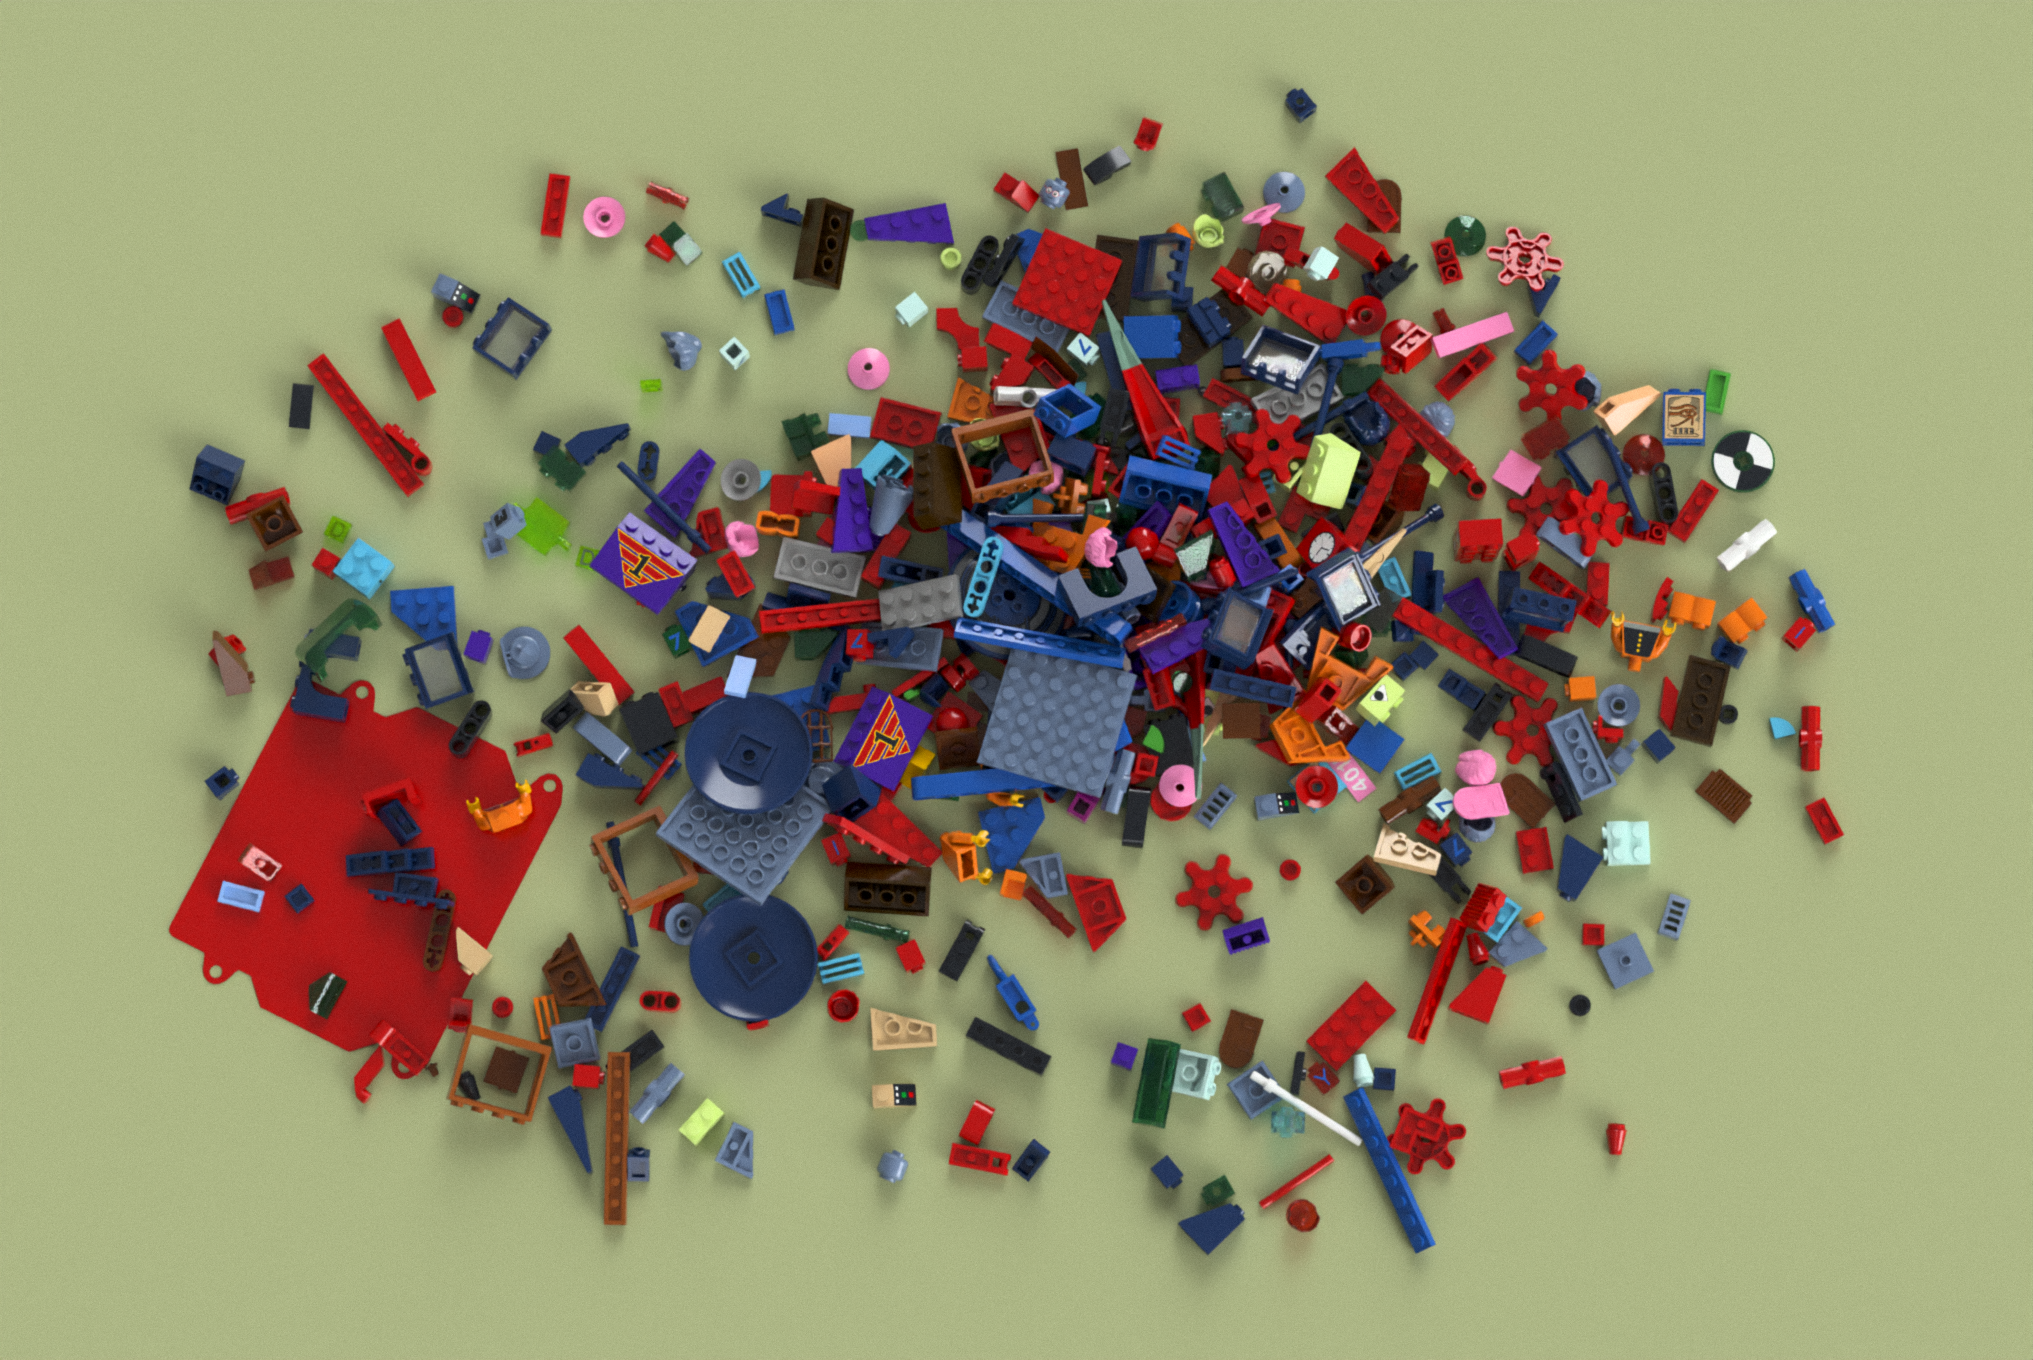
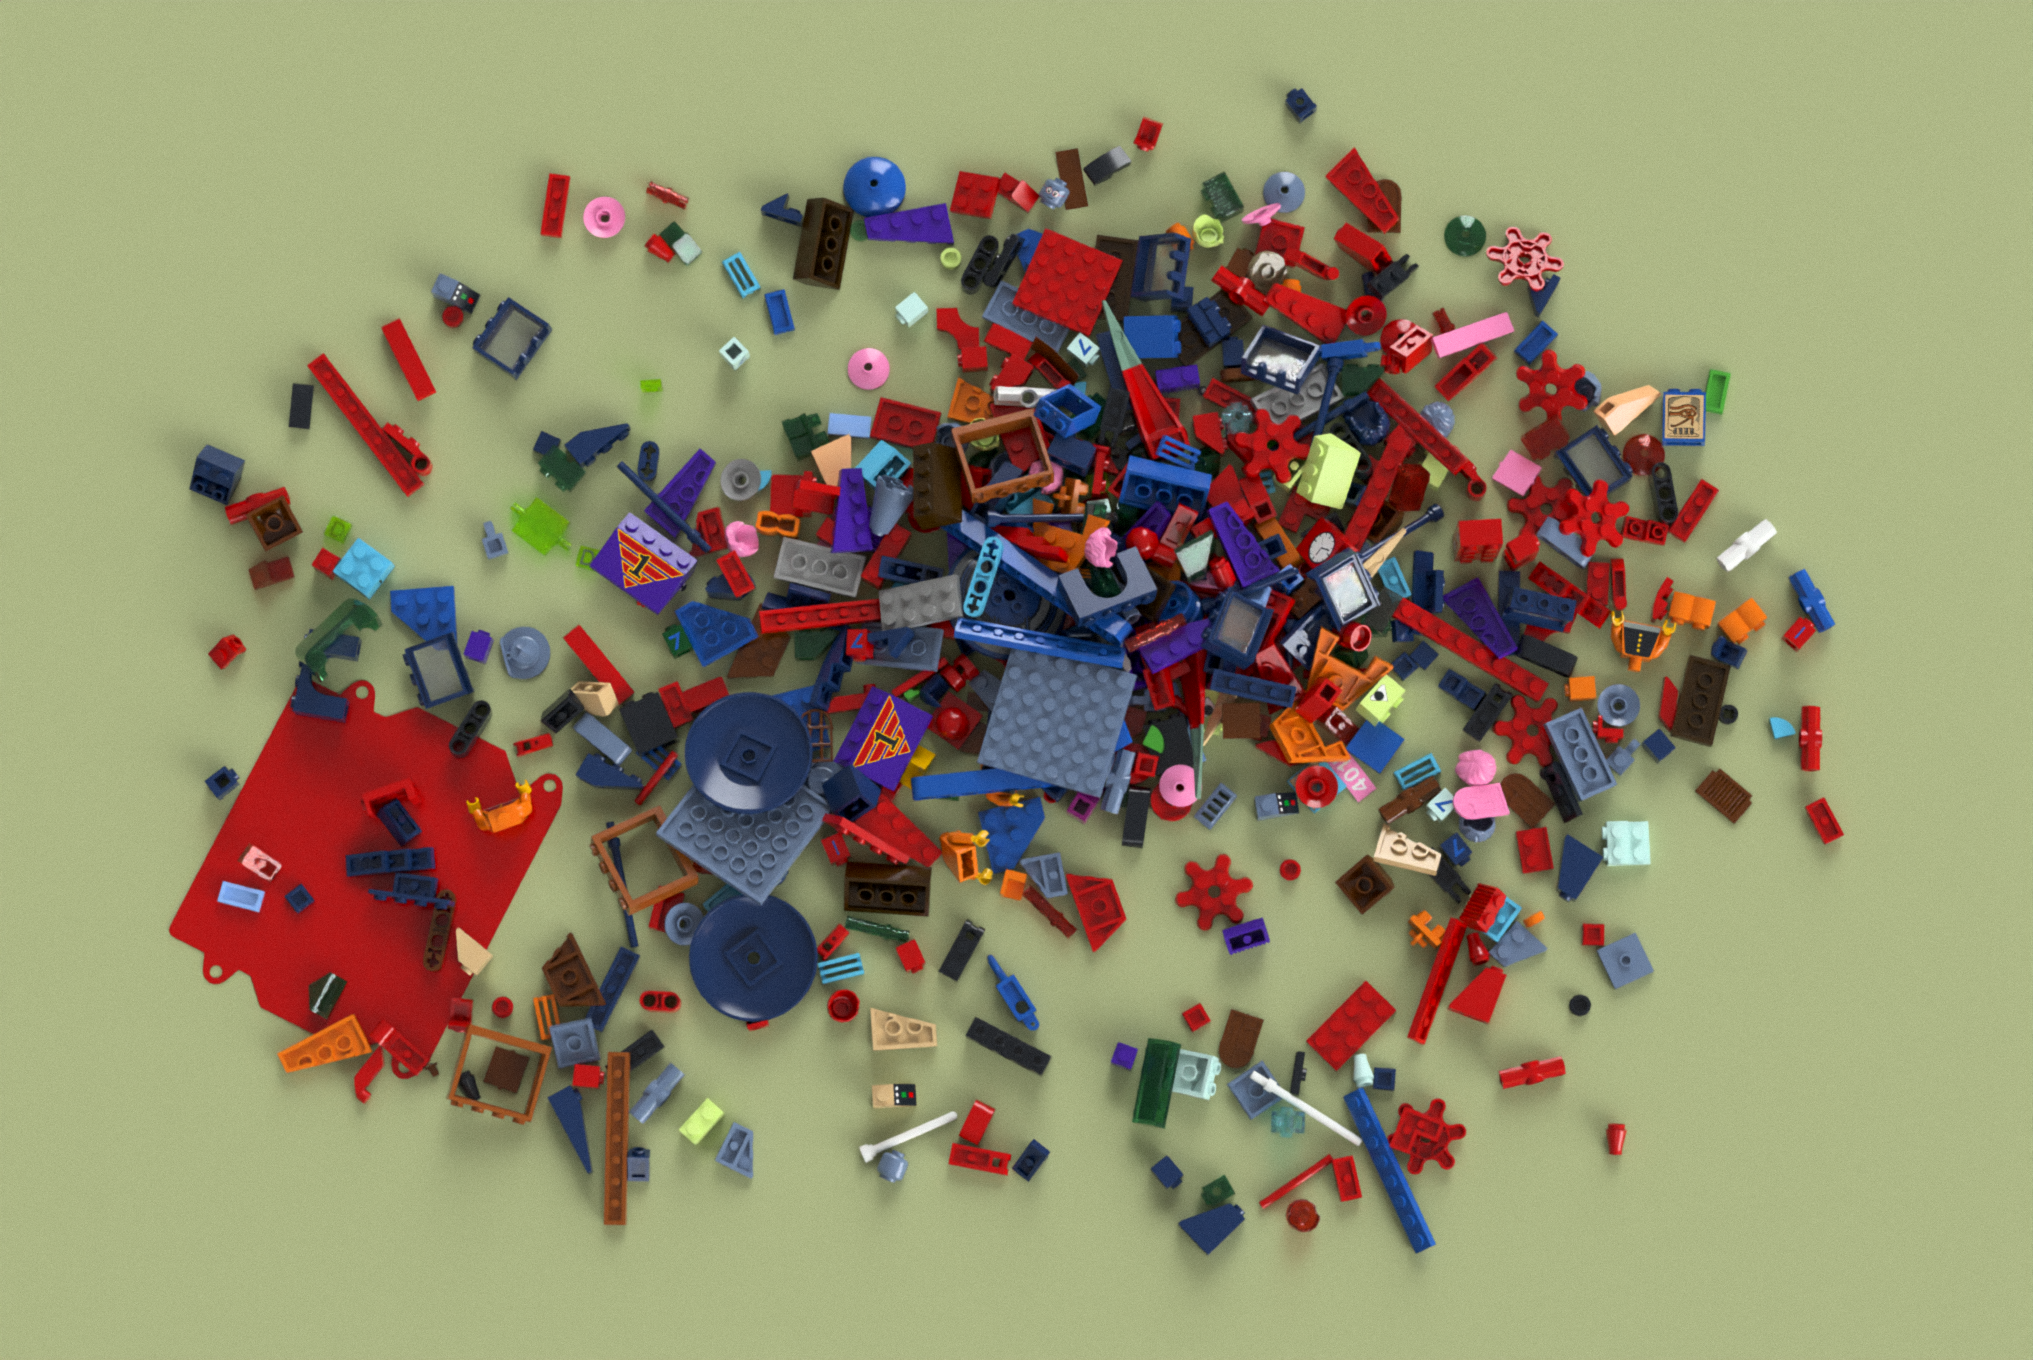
reddish brown slope [212,631,255,696] -> none
sand blue brick [490,503,527,539] -> none
sand blue hair [661,331,702,371] -> none
tan slope [688,605,730,652] -> none
light blue tile [724,655,757,698] -> none
reddish brown tile [935,727,980,770] -> none
clear green tile [1171,670,1193,693] -> none
light aqua brick [1303,246,1339,281] -> none
clear red brick [1307,1061,1340,1096] -> none
red bracket [1415,817,1451,844] -> none
red slope [1430,236,1464,285] -> none
dark blue piece [1603,436,1650,535] -> none
sand blue slope [1657,893,1691,941] -> none
piece [1711,430,1775,493] -> none
none -> orange wing [277,1014,373,1073]
none -> blue dish [843,157,906,218]
none -> white piece [859,1112,957,1163]
none -> red plate [950,171,1001,219]
none -> red plate [1331,1155,1362,1202]
none -> red piece [1610,558,1627,611]

